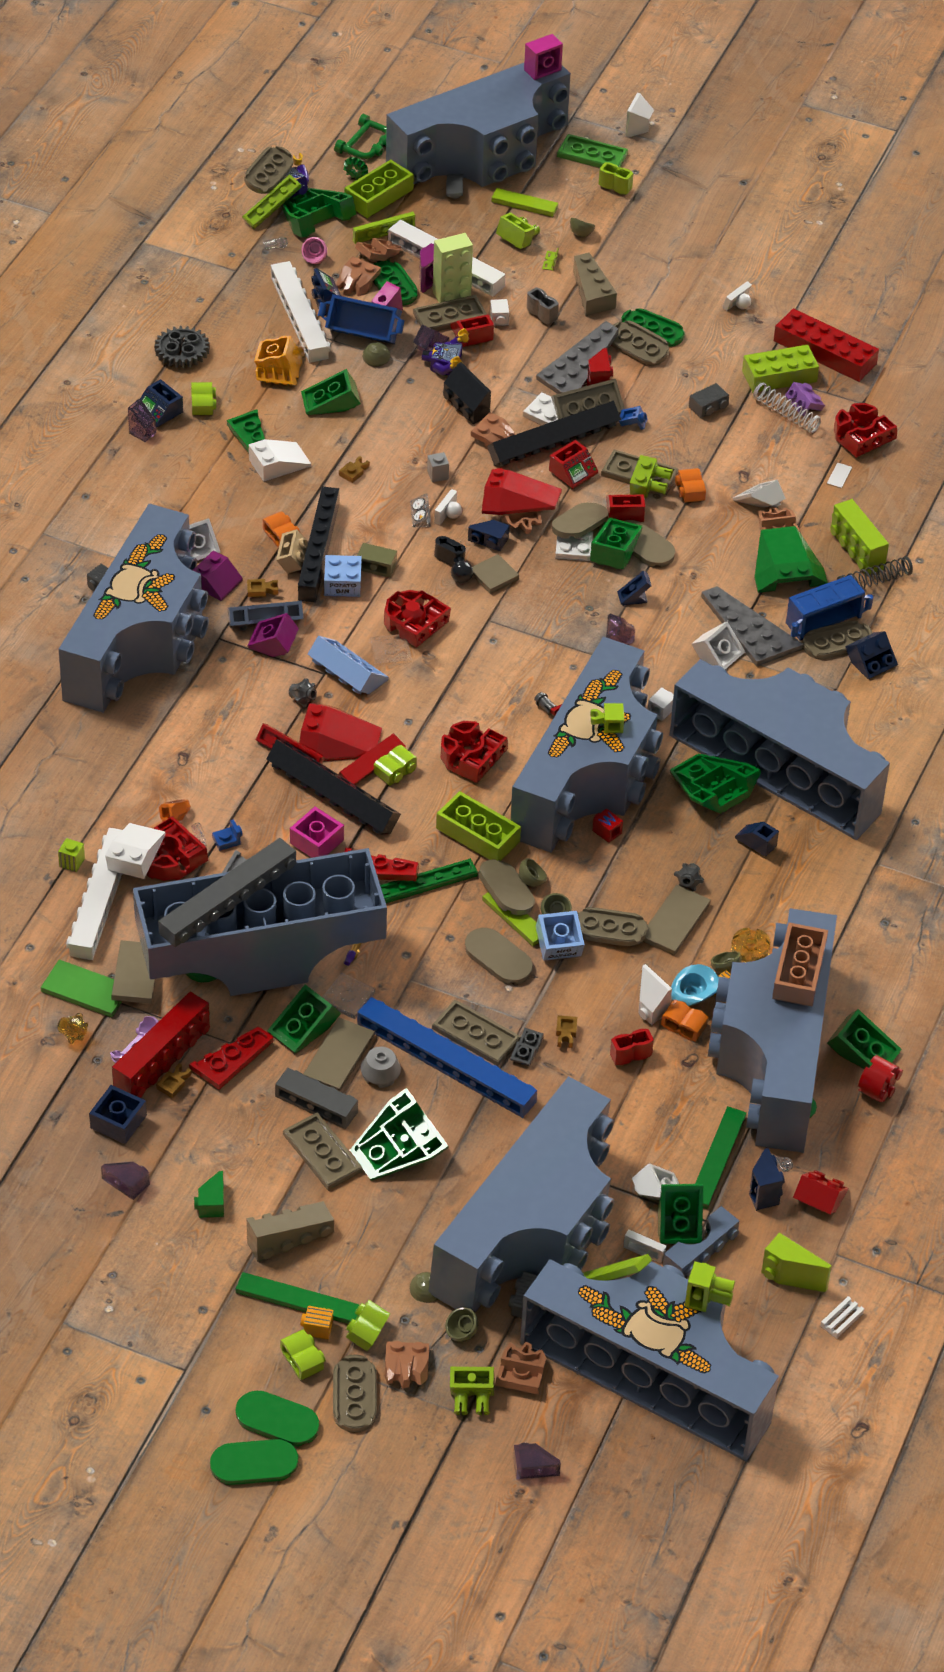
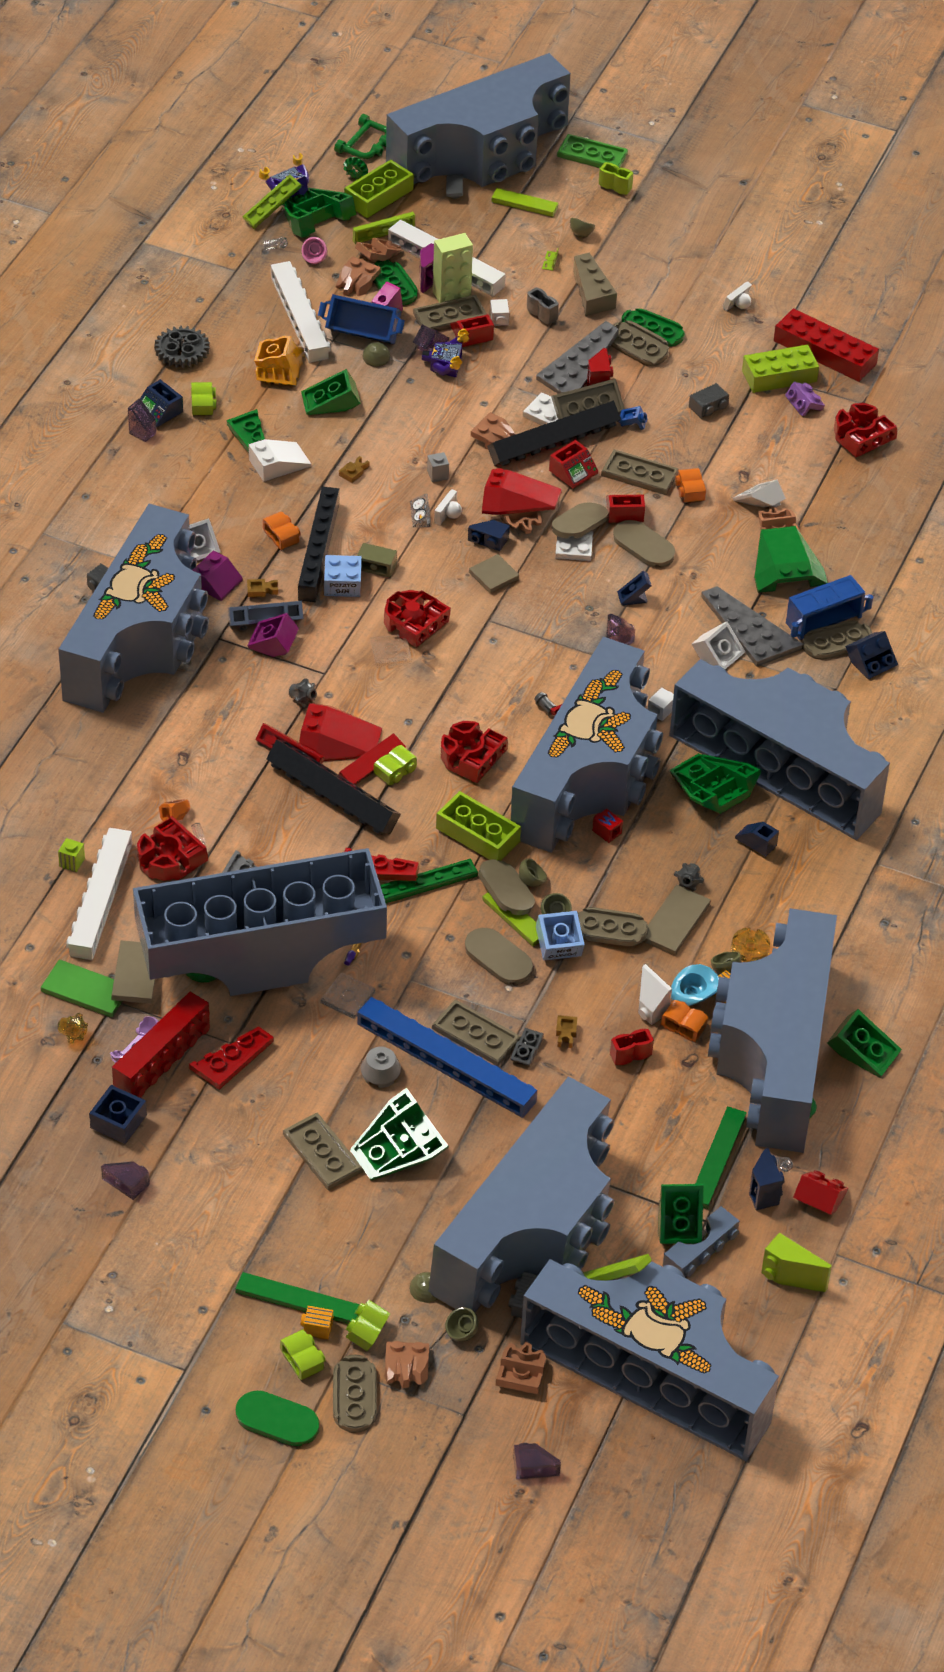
white slope [105,823,166,879] -> none
pearl gold plate [156,1063,192,1098] -> none
dark grey brick [158,838,296,947] -> none
green slope [194,1171,224,1218] -> none
green tile [210,1439,298,1485] -> none
blue bracket [212,819,243,851] -> none
dark tan tile [244,146,294,194] -> none
dark tan wedge [246,1201,334,1262] -> none
green slope [267,984,341,1053] -> none
dark grey brick [275,1068,358,1129] -> none
tan brick [276,529,308,574] -> none
dark pink brick [290,807,344,858] -> none
dark tan tile [303,1017,375,1091] -> none
light blue slope [307,636,389,694] -> none
dark blue slope [311,268,341,315] -> none
black beam [434,536,473,583] -> none
black slope [443,362,491,424] -> none
lime brick [450,1366,495,1415] -> none
lime brick [496,212,540,249] -> none
dark pink brick [524,34,563,80] -> none
green slope [590,518,643,569] -> none
lime brick [590,703,624,733] -> none
white tile [624,1229,666,1264] -> none
white slope [625,93,654,138] -> none
lime brick [630,455,673,499] -> none
white slope [632,1163,679,1201] -> none
lime brick [685,1261,735,1312] -> none
white piece [753,383,821,433] -> none
nougat brick [772,923,828,1006] -> none
white tile [820,1296,865,1339] -> none
white sticker [827,463,852,488] -> none
lime brick [830,499,889,575] -> none
dark grey piece [837,556,913,589] -> none
red brick [858,1055,903,1102] -> none

